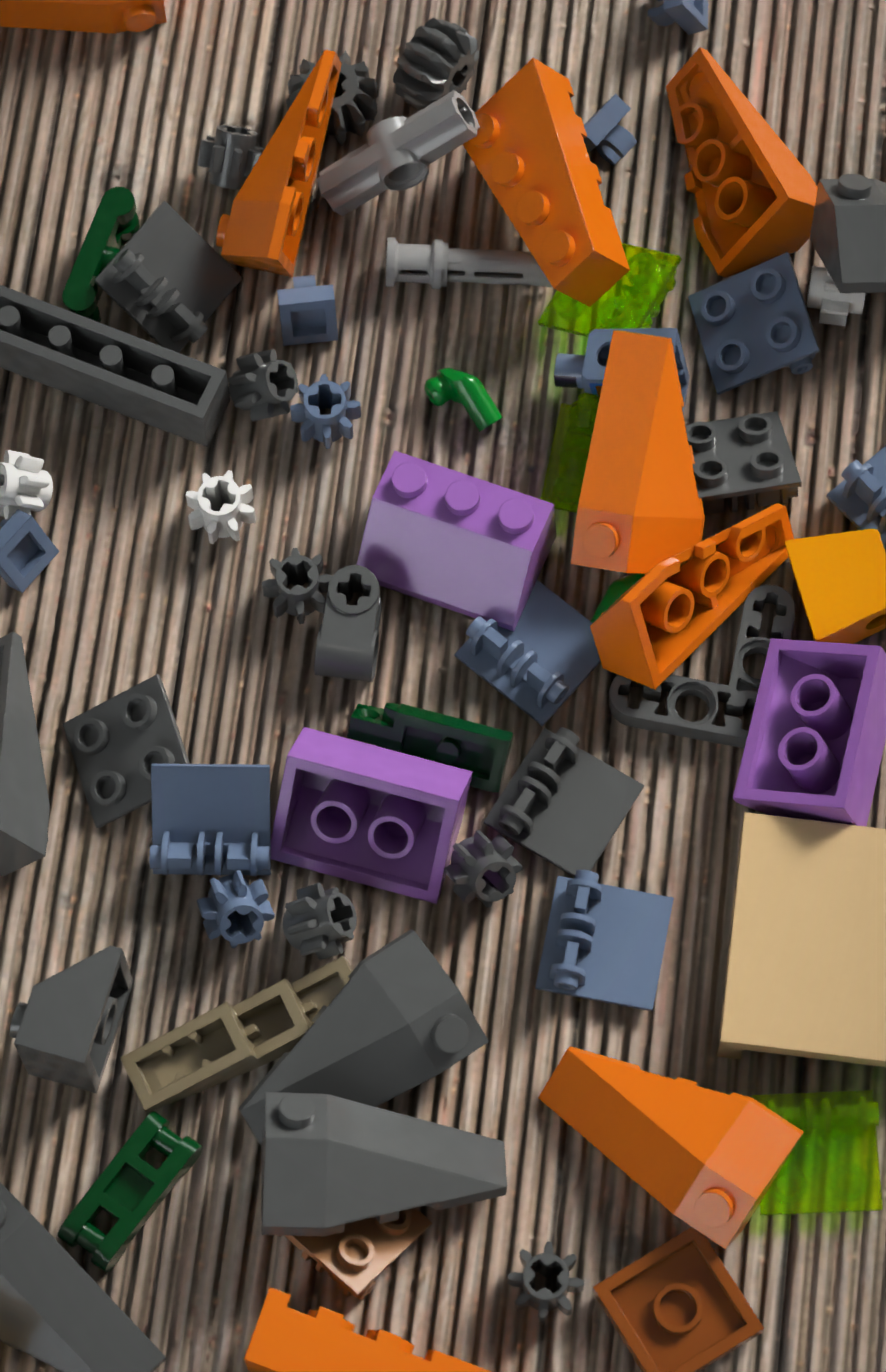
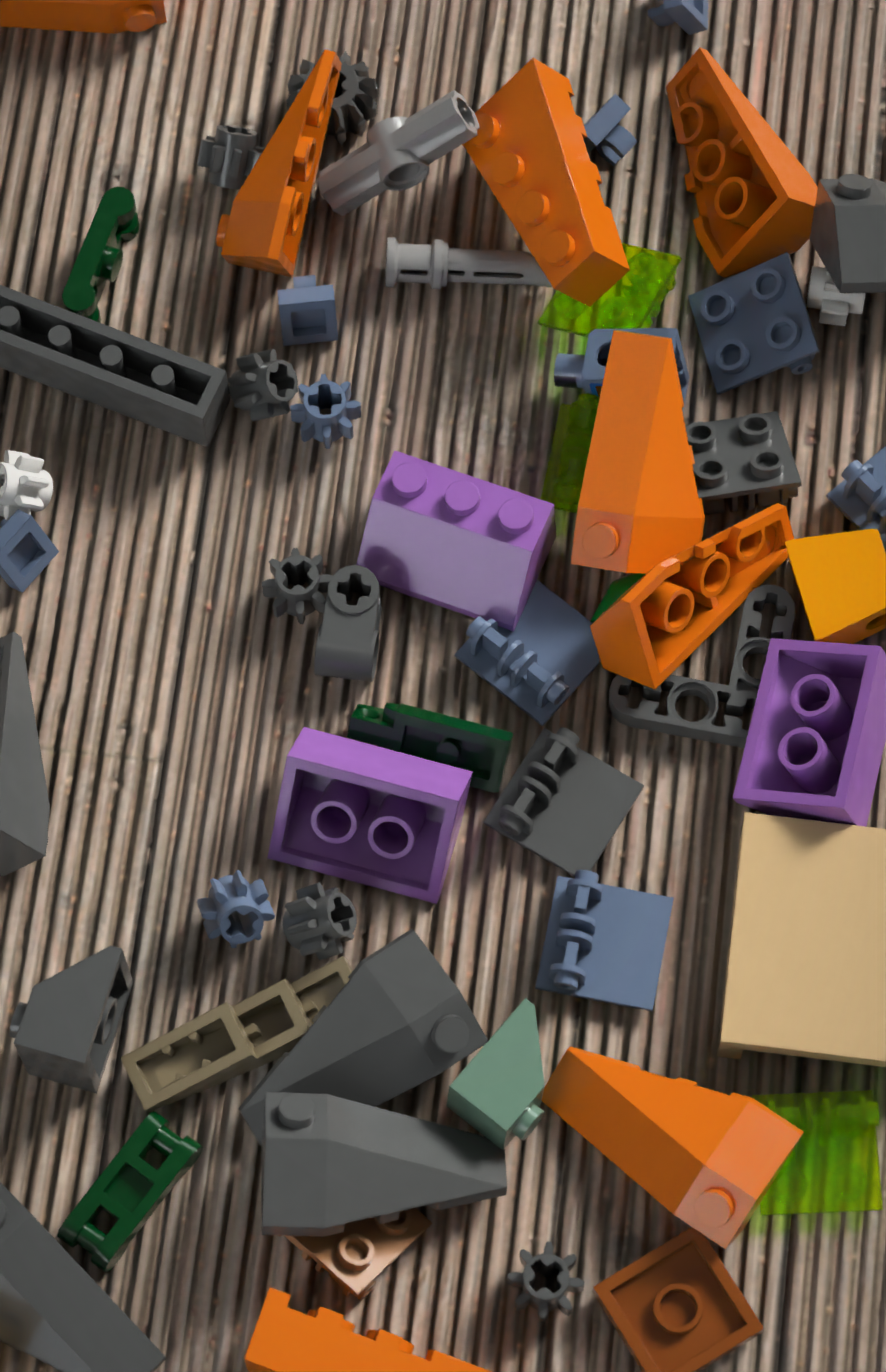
dark grey hinge [63,674,190,828] -> none
dark grey hinge [94,201,243,353] -> none
sand blue hinge [150,763,271,876] -> none
white gear [186,470,256,544] -> none
dark grey gear [393,17,479,110] -> none
green arm [424,367,503,432] -> none
dark grey gear [444,830,523,908] -> none
none -> sand green slope [446,998,545,1150]

